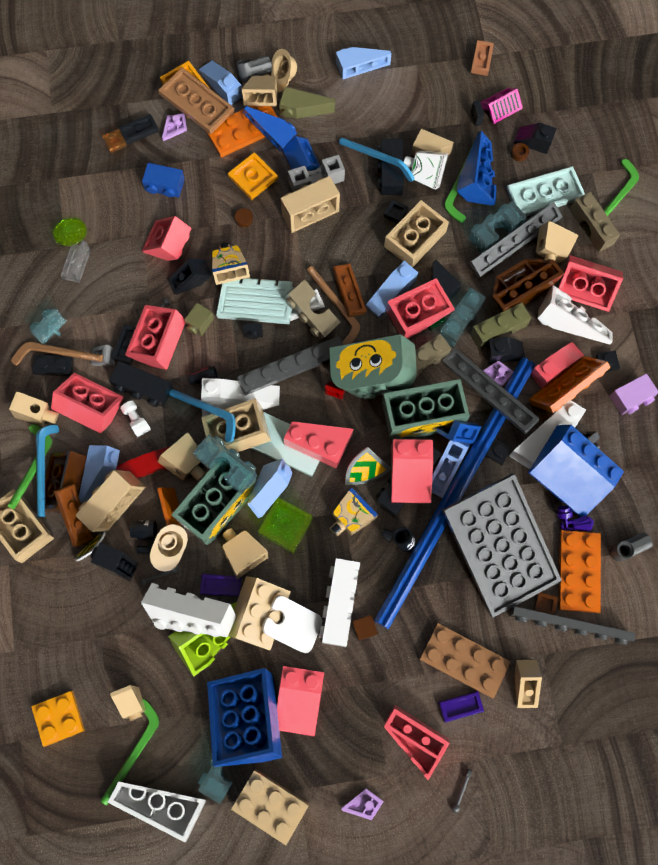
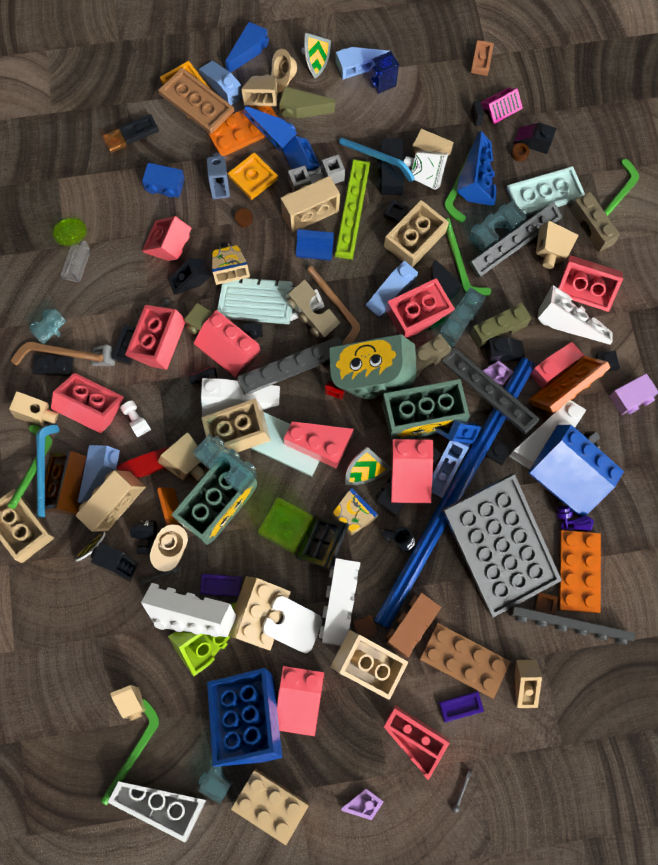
light orange plate [31,691,85,747] -> none
dark orange tile [54,484,93,547] -> none
black brick [109,361,173,408] -> none
lavender piece [162,113,187,141] -> none
dark azure piece [169,389,236,443] -> none
tan torso [222,528,268,579] -> none
dark grey piece [236,55,272,82] -> none
light blue slope [247,459,292,518] -> none
dark orange tile [332,263,367,317] -> none
reddish brown wedge [492,259,564,311] -> none
dark grey piece [610,532,653,562] -> none
none -> coral slope [194,310,260,379]
none -> sand blue torso [207,153,230,199]
none -> blue slope [225,22,269,73]
none -> blue panel [296,229,334,260]
none -> black piece [296,515,349,569]
none -> shield [301,33,331,79]
none -> tan brick [330,630,408,700]
none -> lime tile [335,159,370,260]
none -> clear blue brick [369,51,399,94]
none -> nougat wedge [385,593,442,659]
none -> bright green piece [446,218,491,297]

